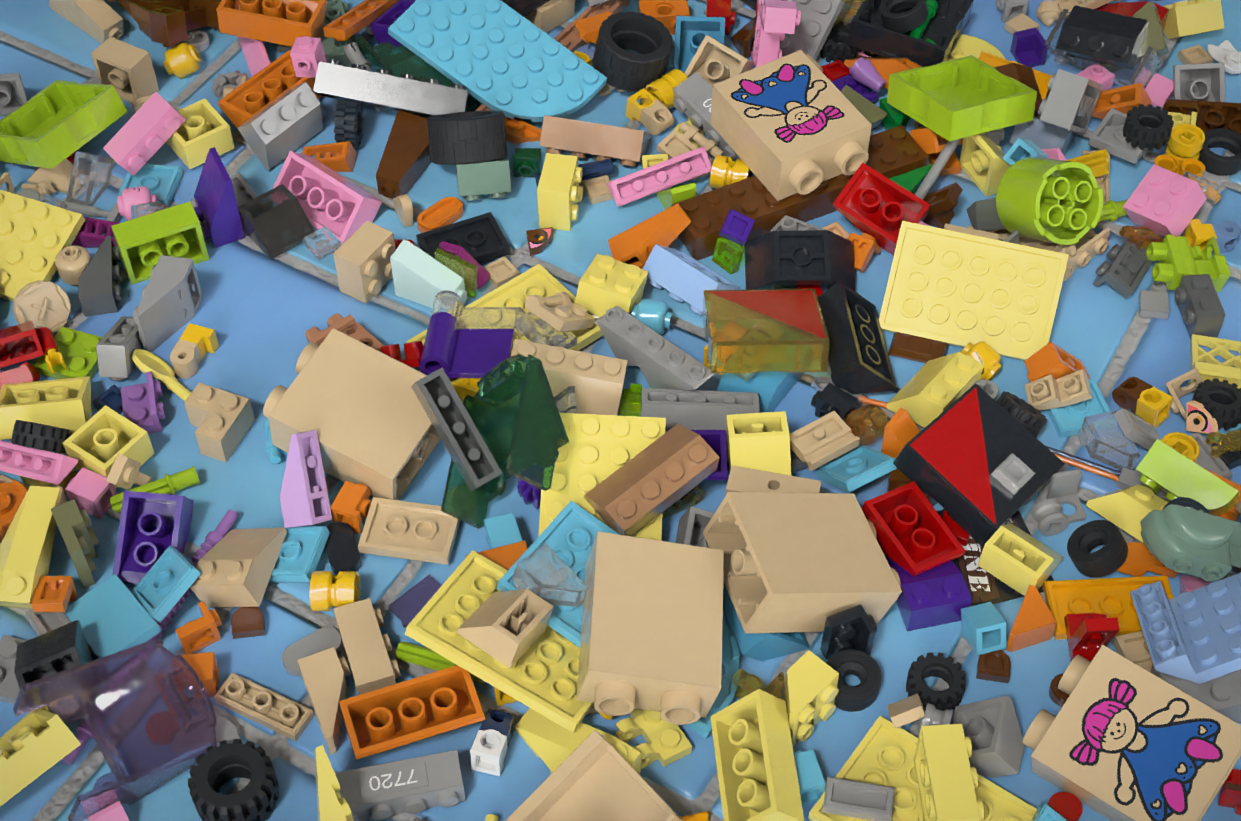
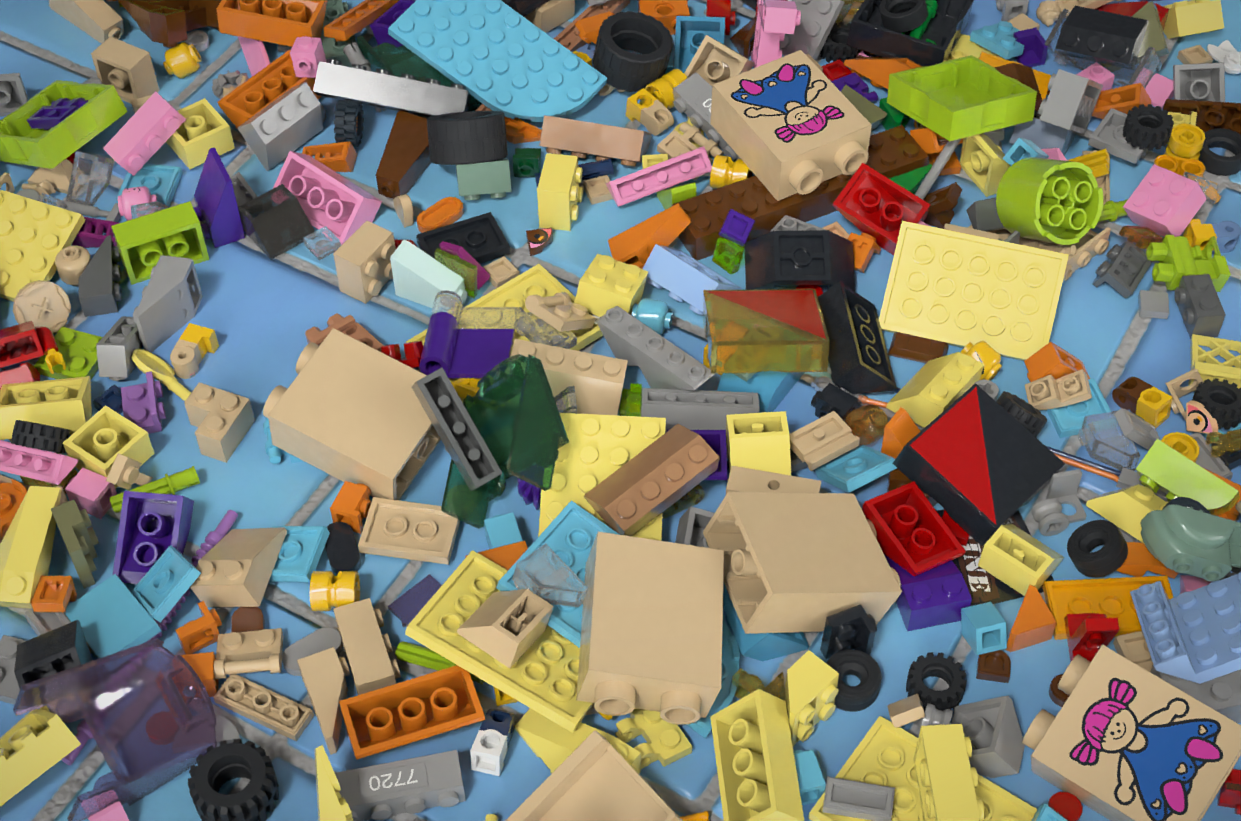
lavender slope [280,430,332,528] -> none
medium lavender cone [849,57,887,93] -> none
light grey tile [991,453,1035,495] -> none
none -> dark purple plate [27,98,88,130]
none -> tan plate [214,628,283,679]
none -> medium azure plate [970,21,1024,60]

